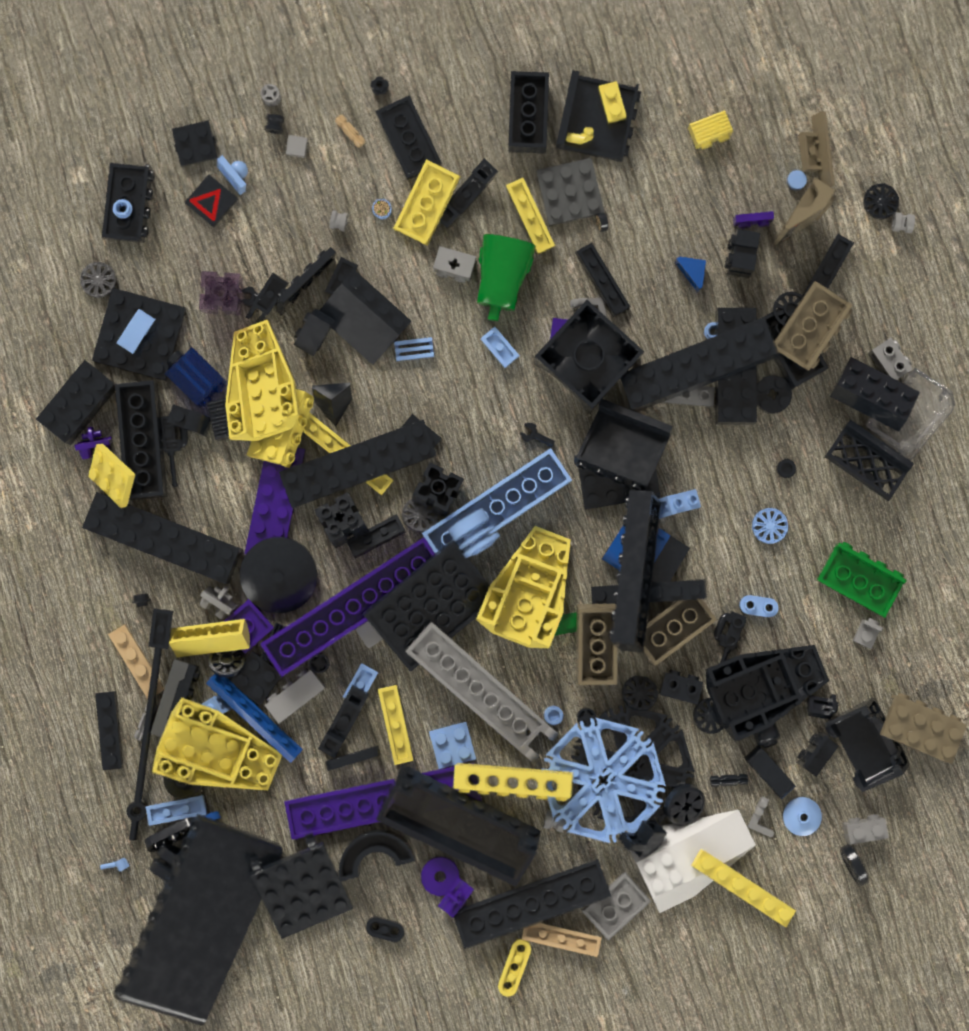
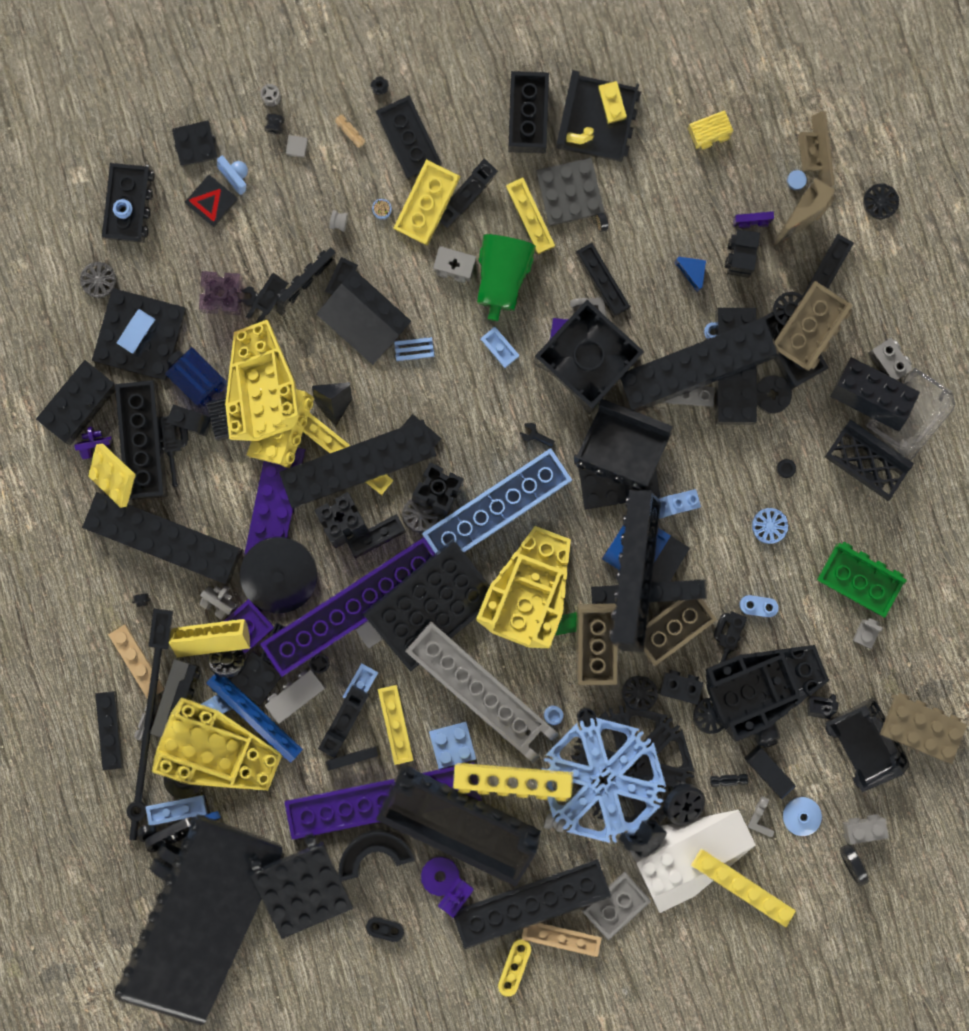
light blue hand [100,858,129,872] -> none
black brick [294,309,335,356] -> none
light blue wheel [448,508,500,558] -> none
black bracket [796,732,839,777] -> none
light grey wheel [891,212,915,233] -> none
none -> black tile [137,825,157,842]

